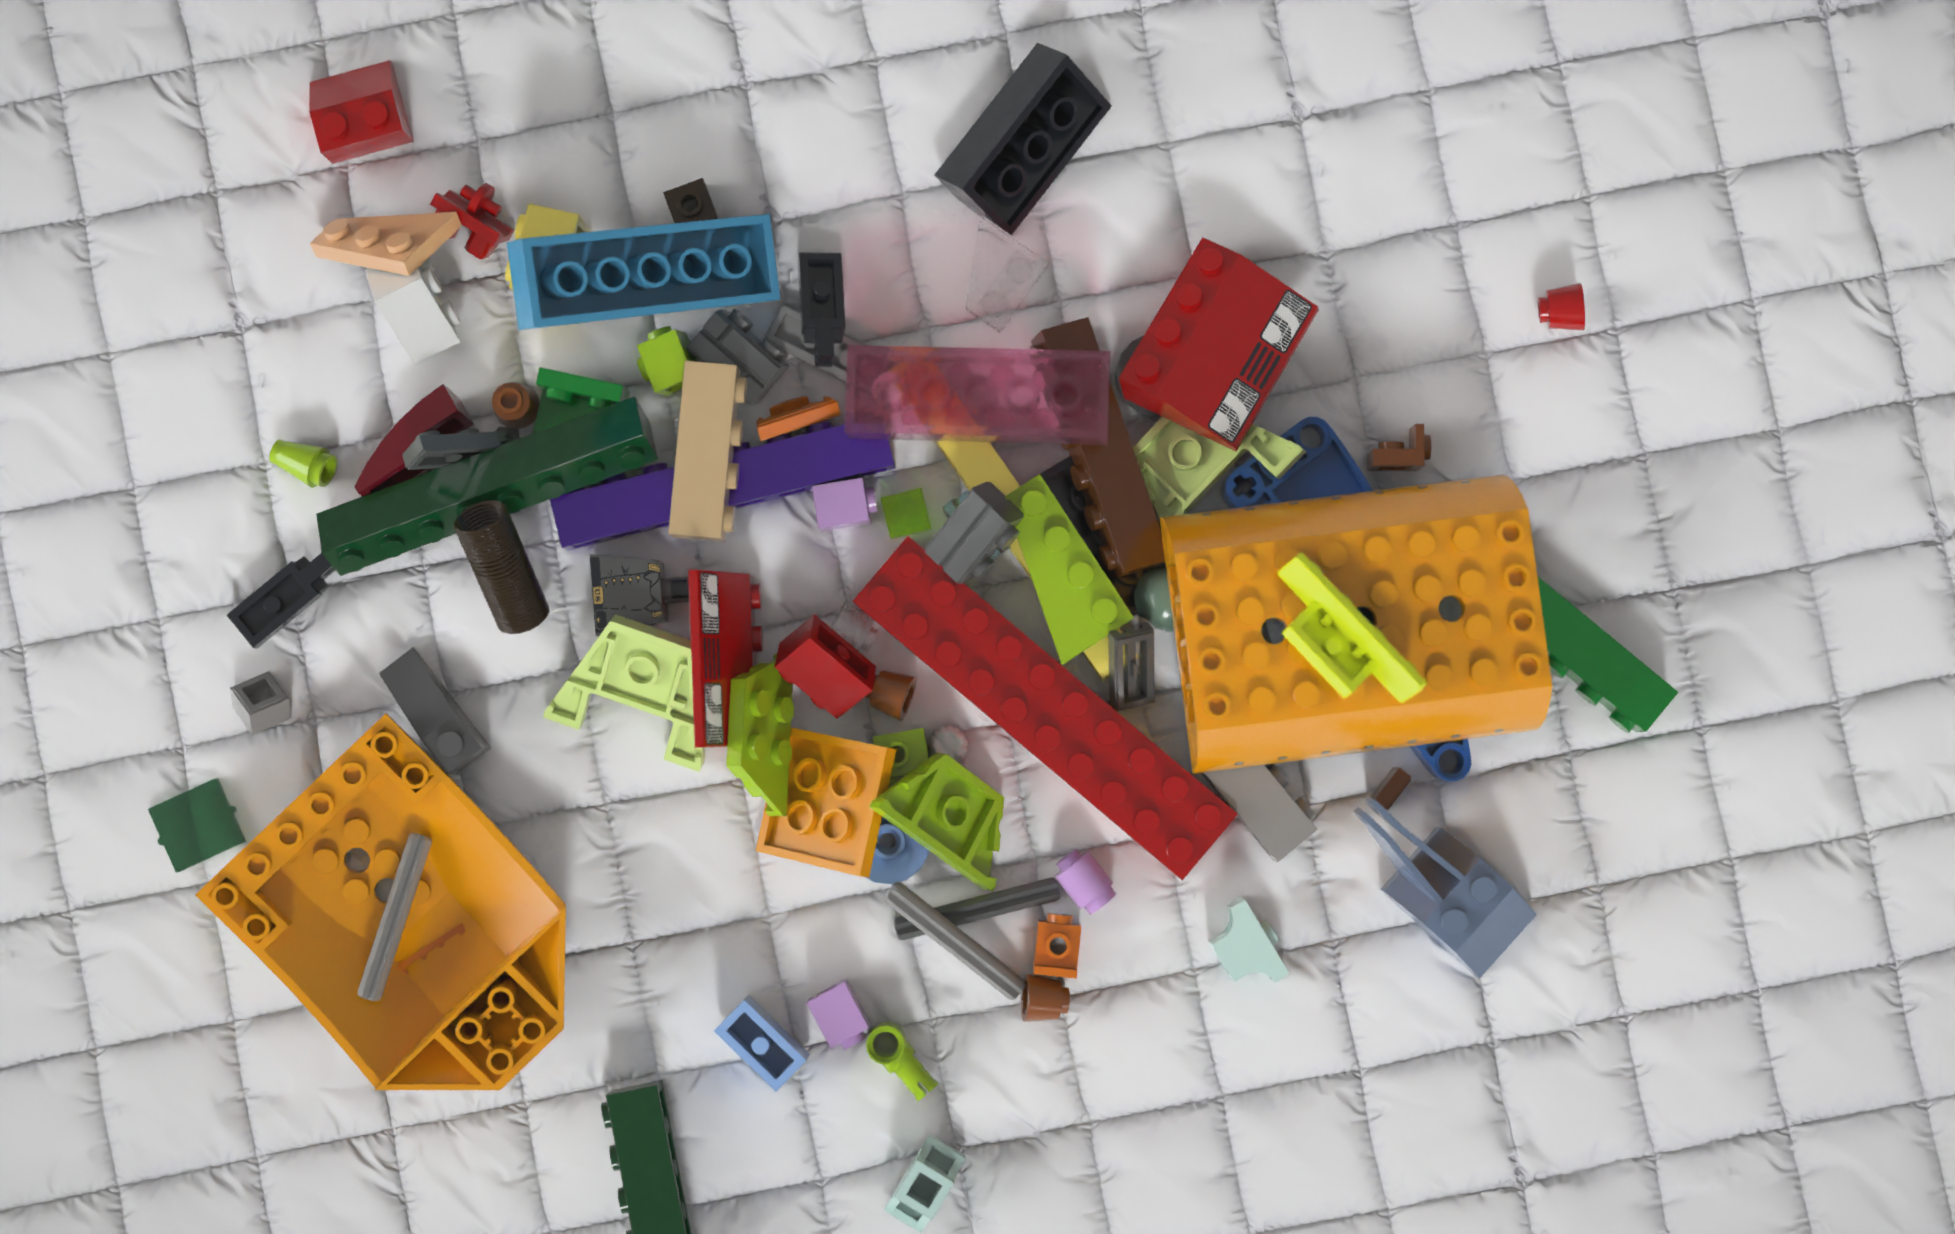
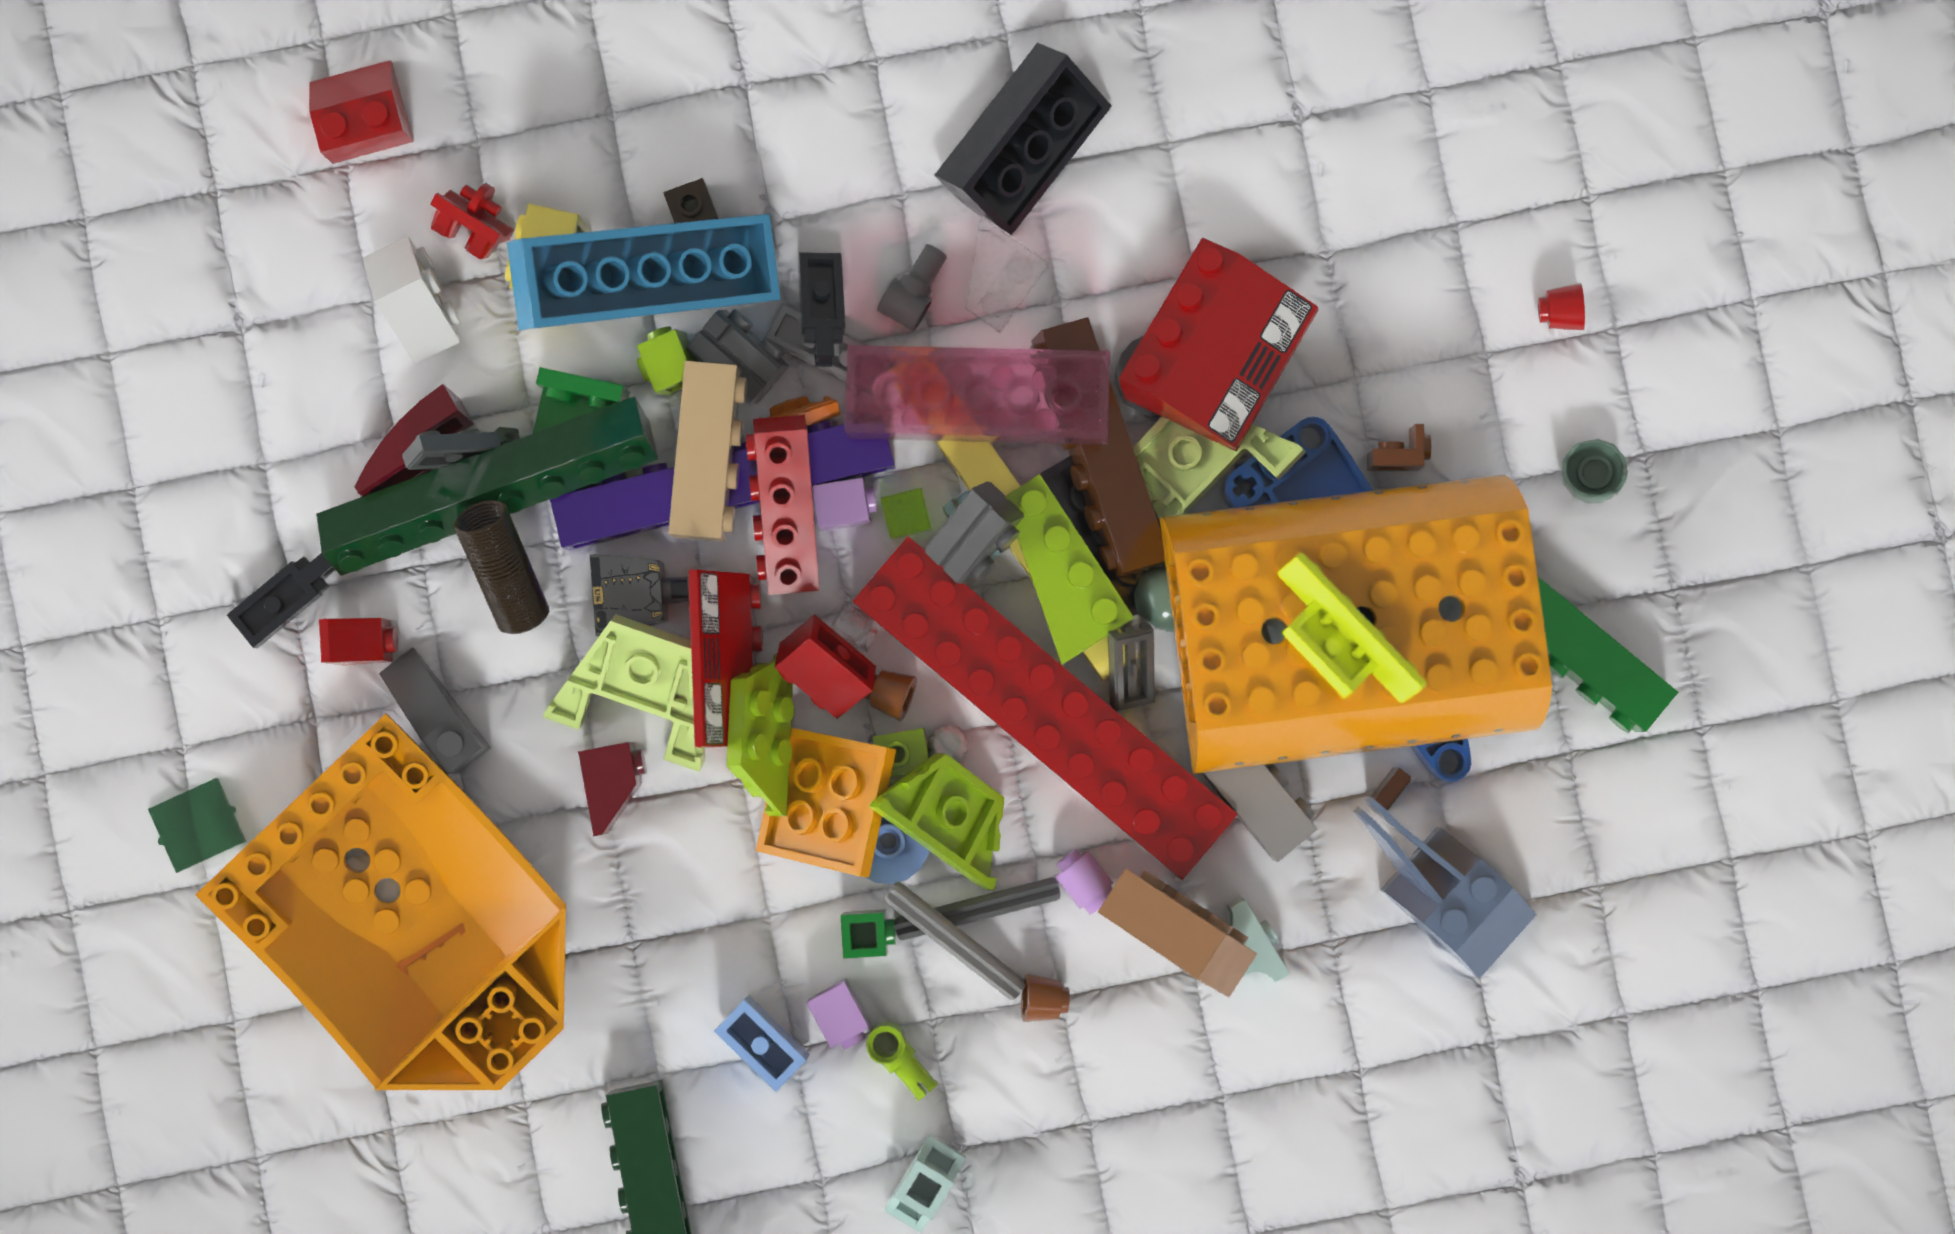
light grey slope [230,671,291,736] -> none
lime cone [269,439,337,488] -> none
light nougat wing [310,212,462,276] -> none
light grey axle [357,833,432,1001] -> none
dark orange hat [492,382,540,429] -> none
orange brick [1033,913,1082,979] -> none
none -> red slope [319,618,398,666]
none -> dark red slope [578,742,647,836]
none -> brick [745,415,820,595]
none -> green brick [840,909,896,959]
none -> dark grey pin [877,244,947,332]
none -> medium nougat brick [1098,868,1257,997]
none -> sand green hair [1561,439,1628,503]

